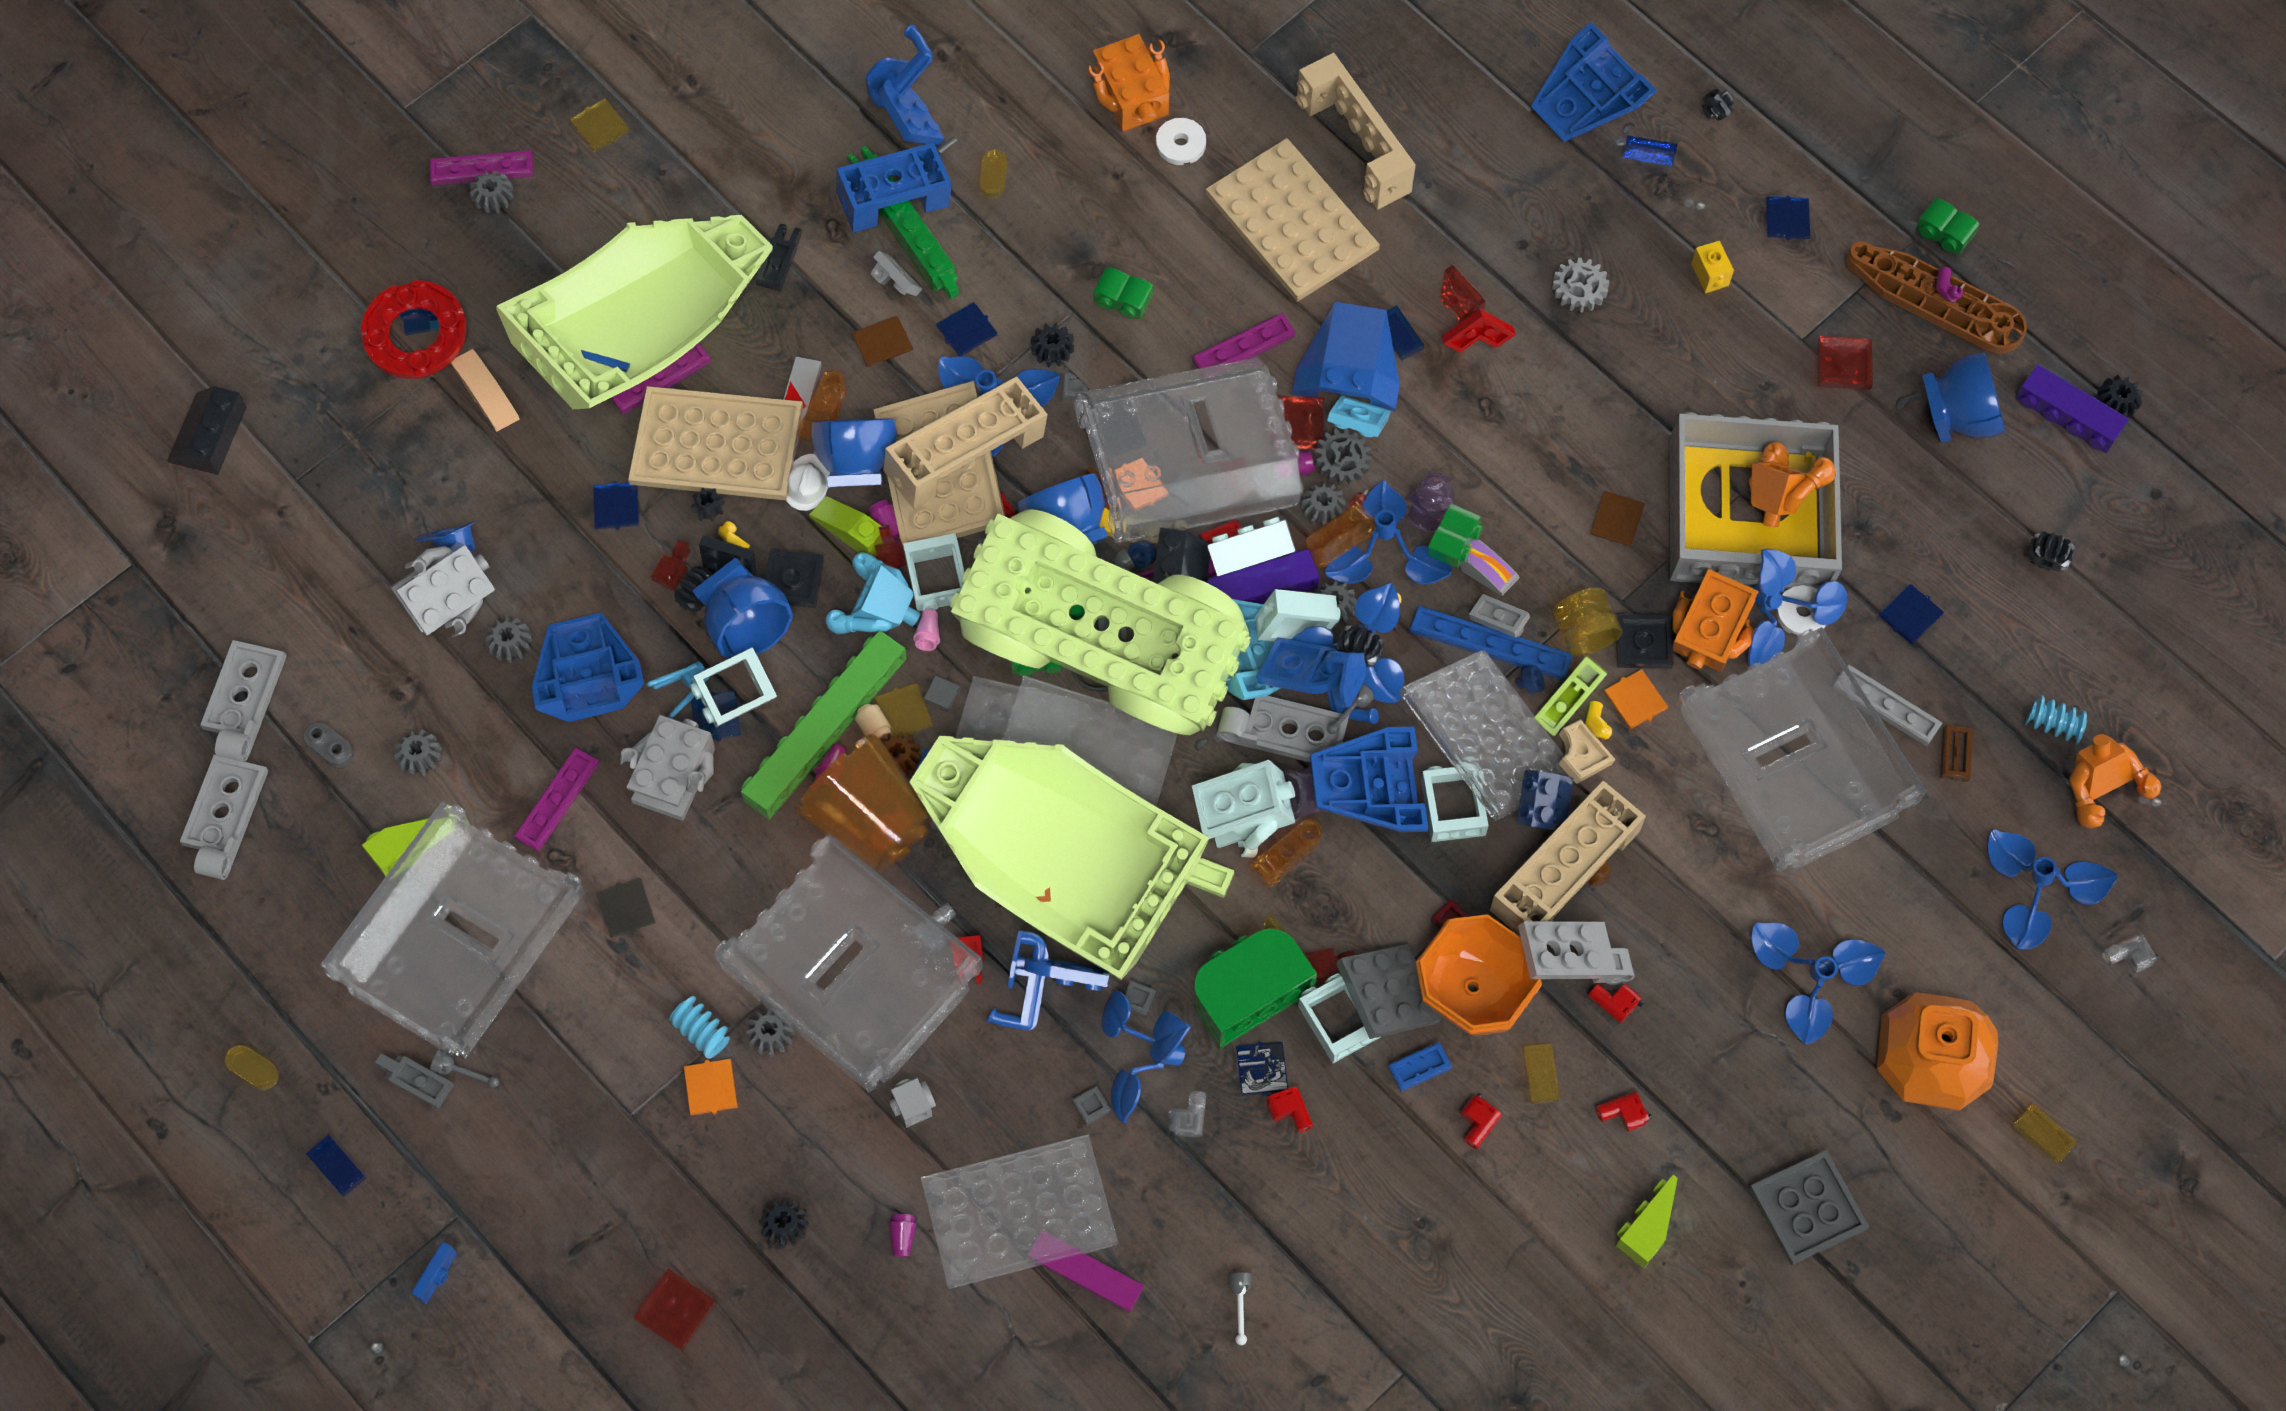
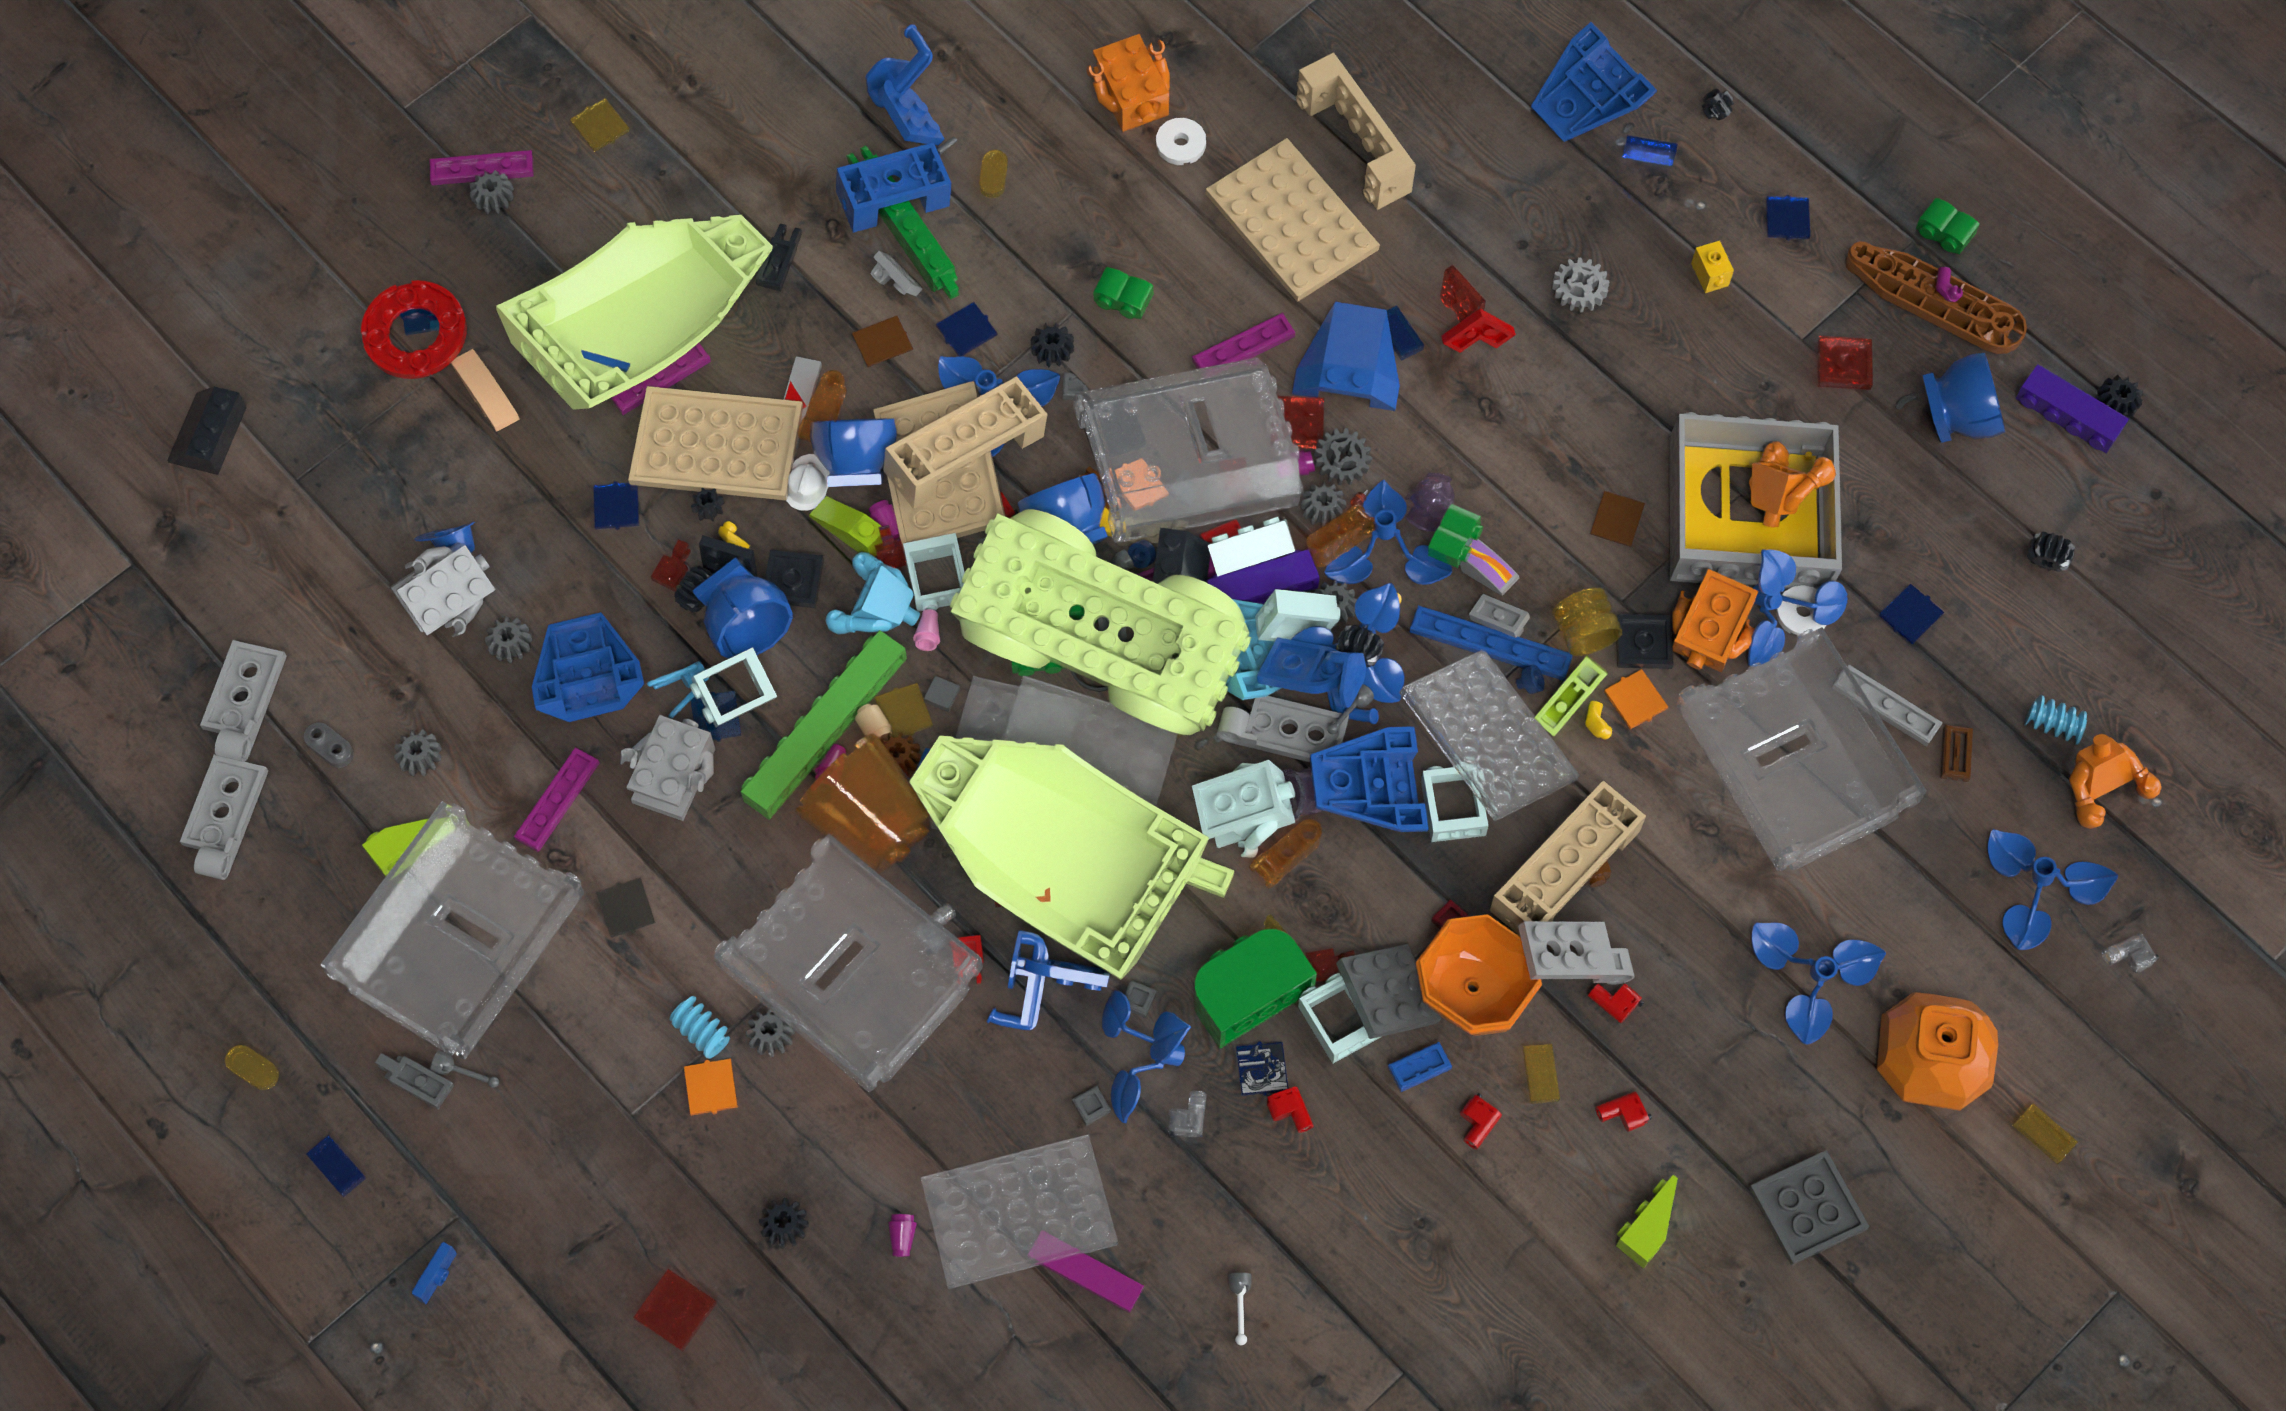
light grey brick [889,1078,936,1128] -> none
medium azure plate [1327,395,1391,437] -> none
dark blue plate [1517,770,1573,831] -> none
tan tile [1559,719,1615,784] -> none

